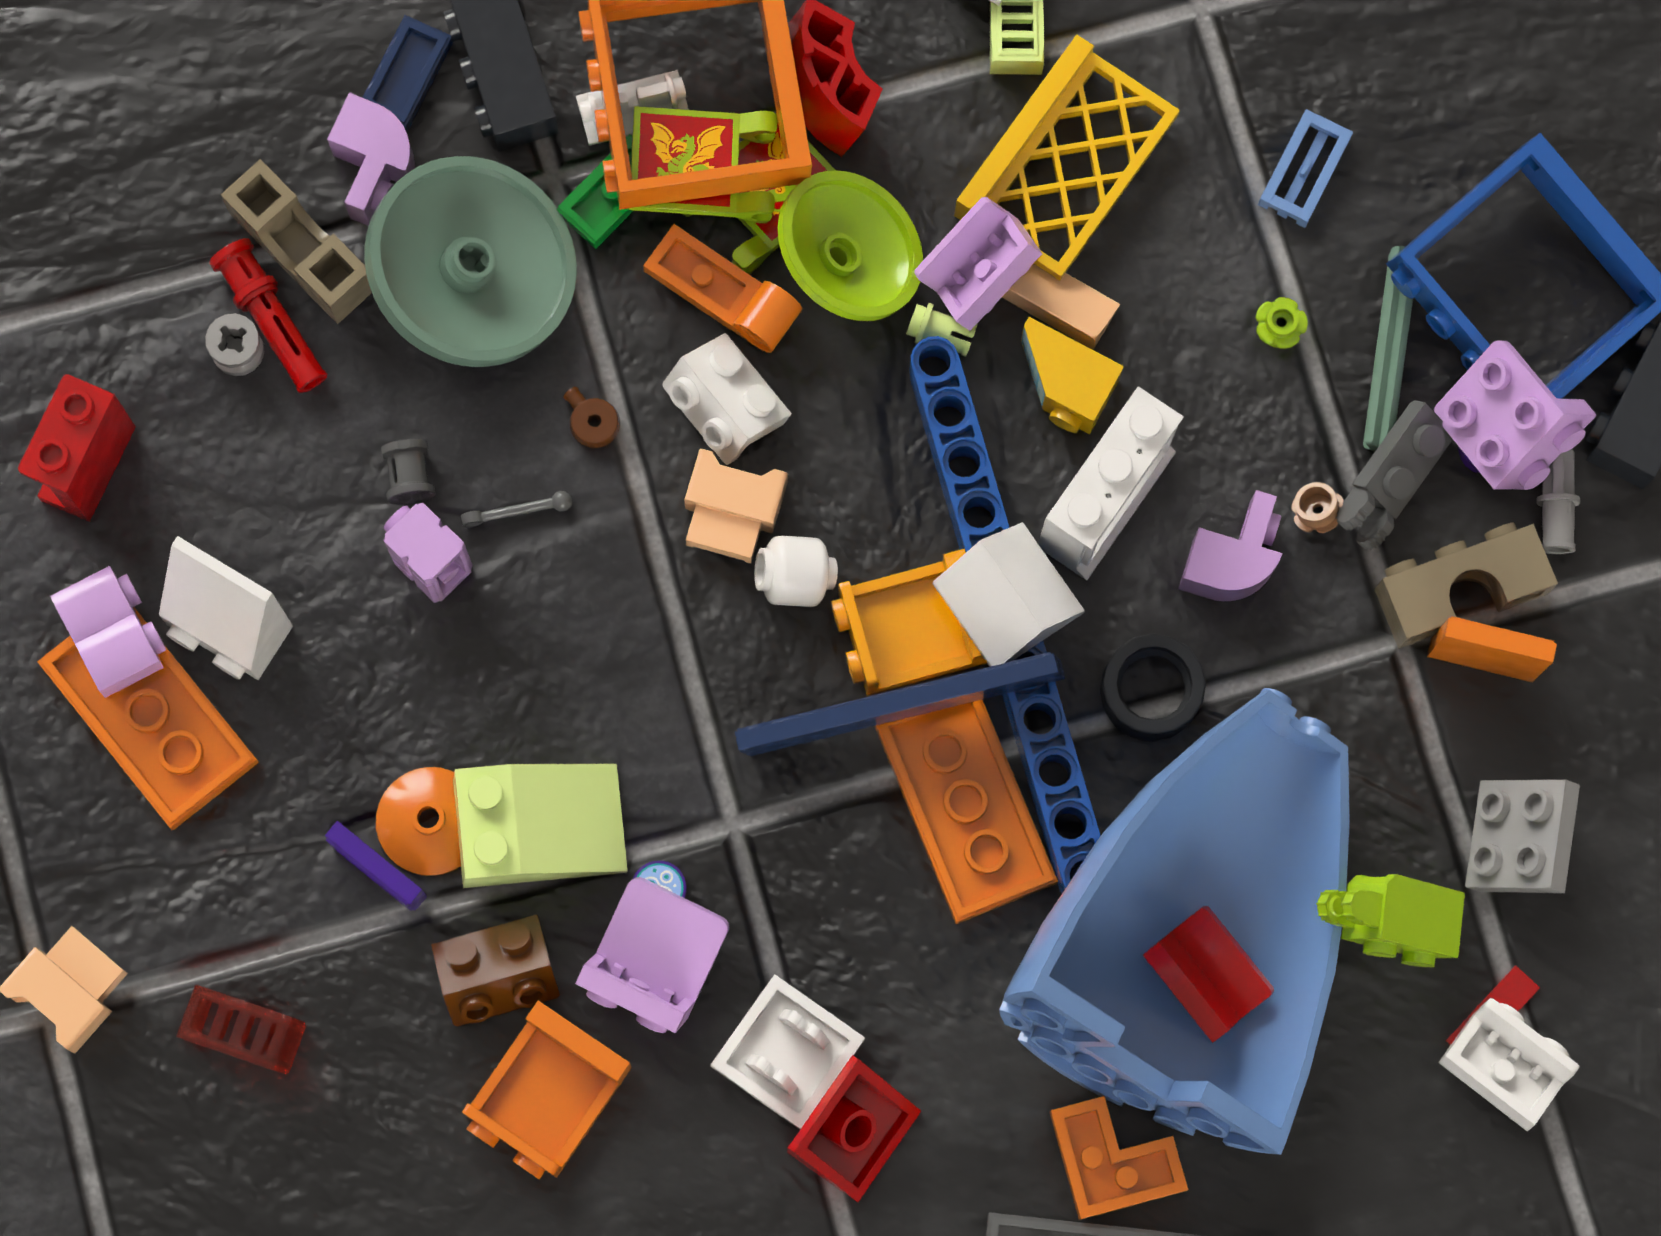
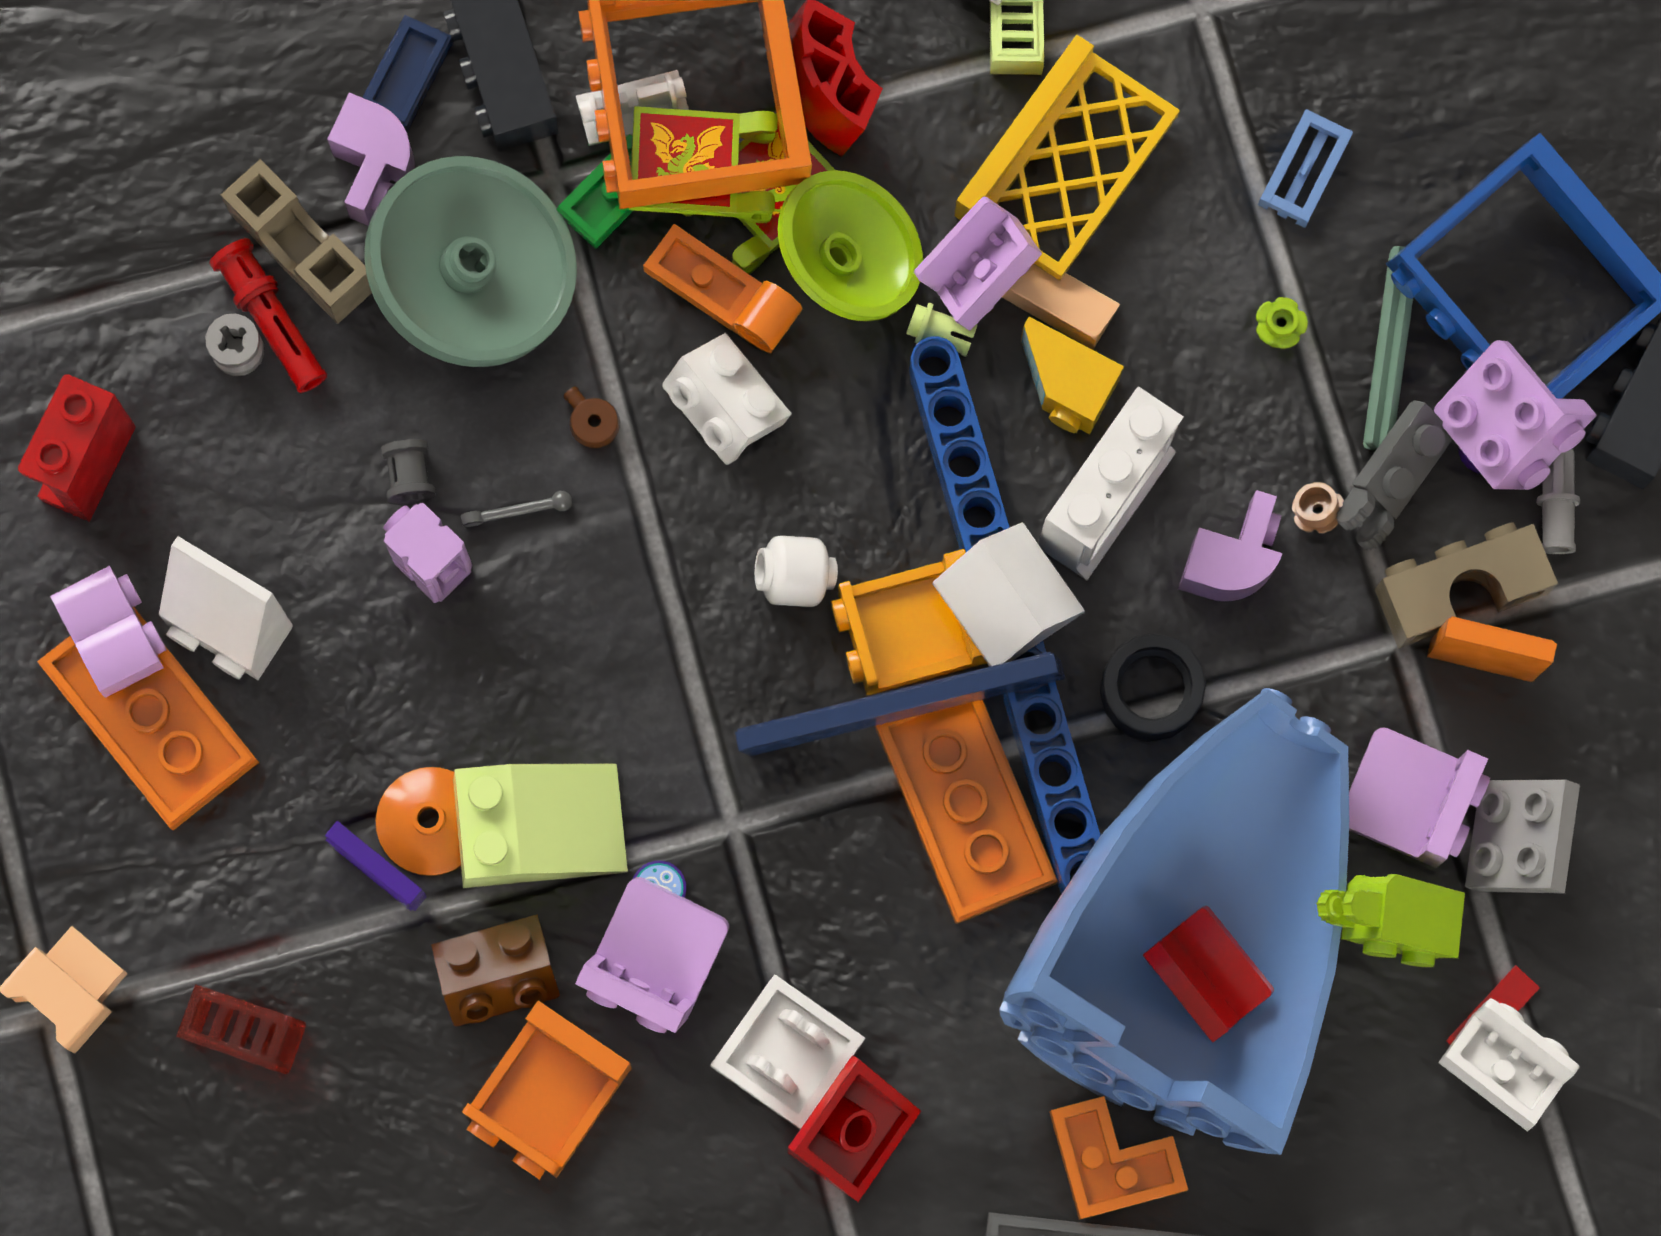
light nougat piece [684,449,788,564] -> none
none -> lavender bracket [1349,728,1490,868]

